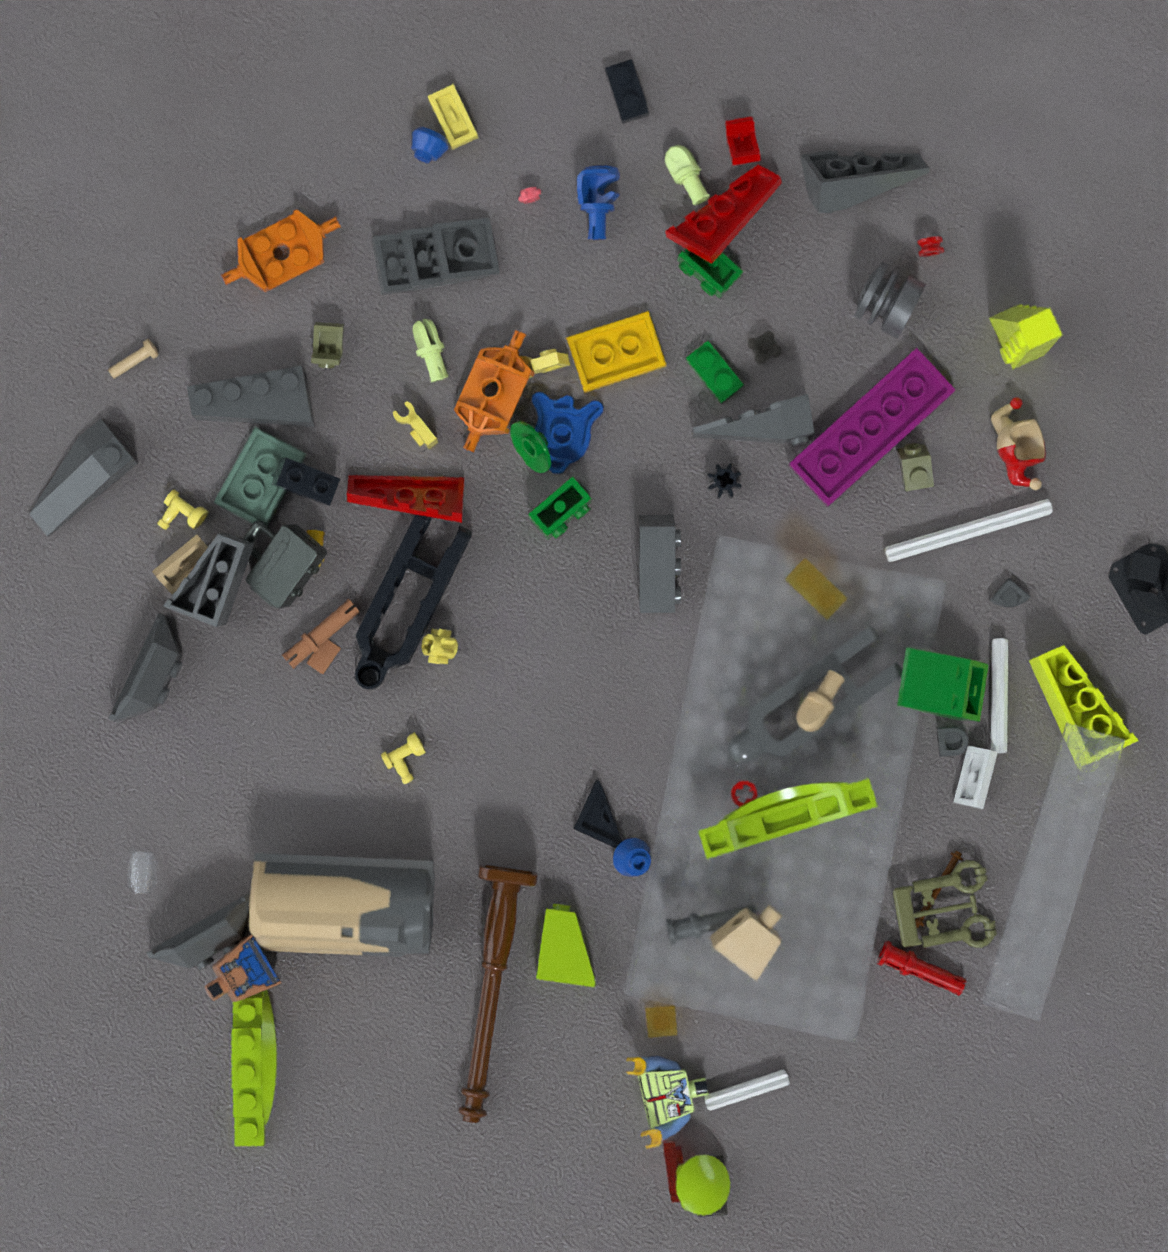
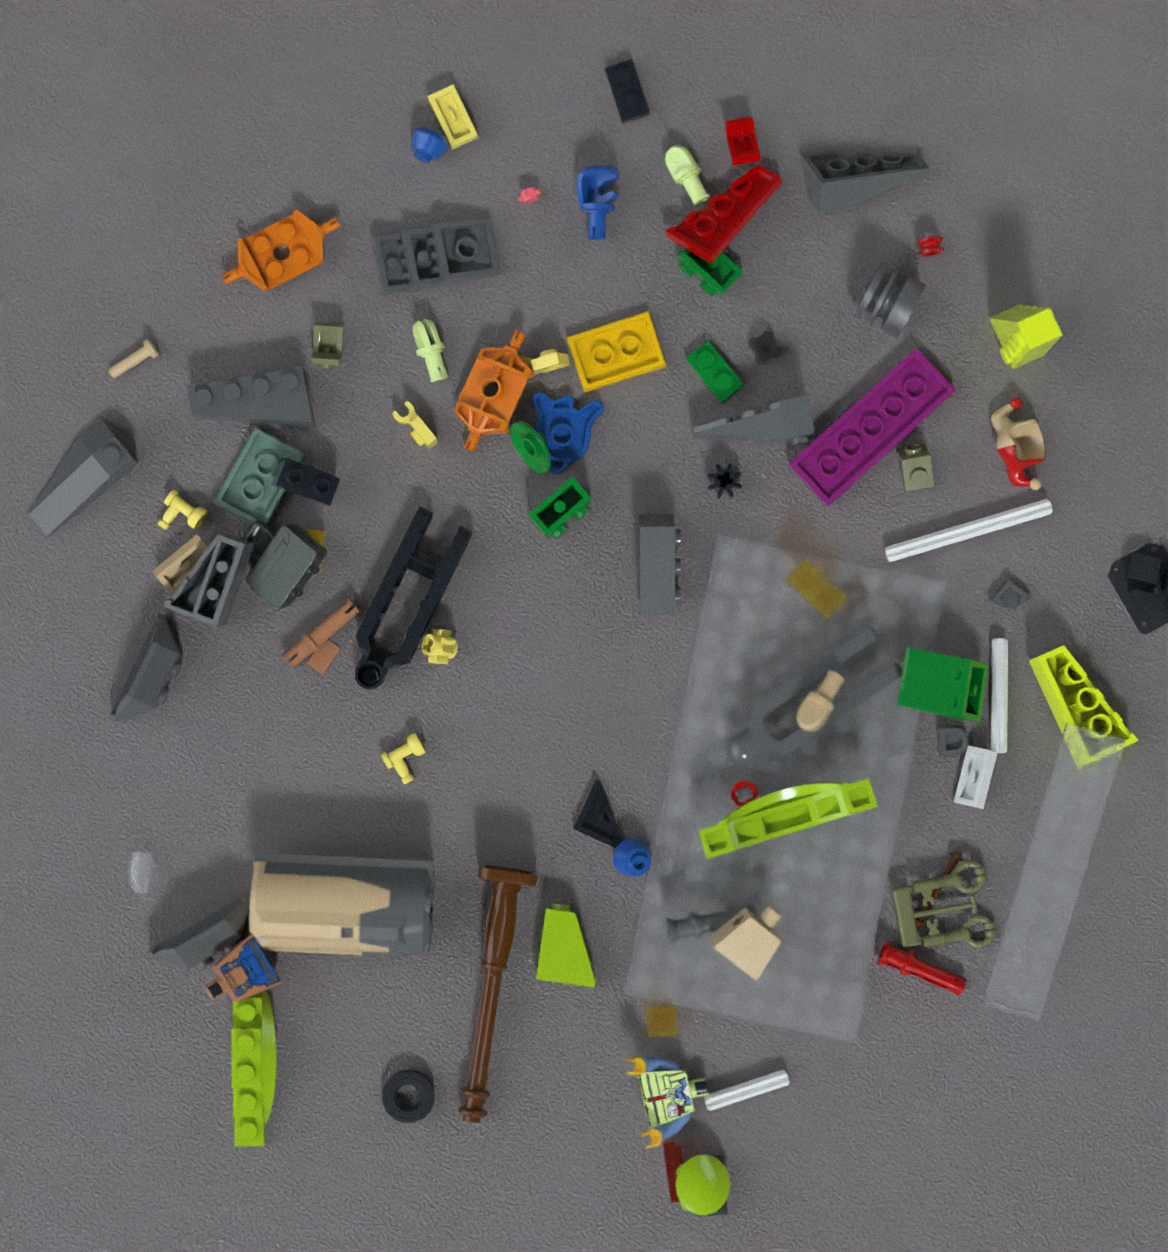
red wing [347,475,465,523] -> none
none -> black tyre [382,1070,435,1123]

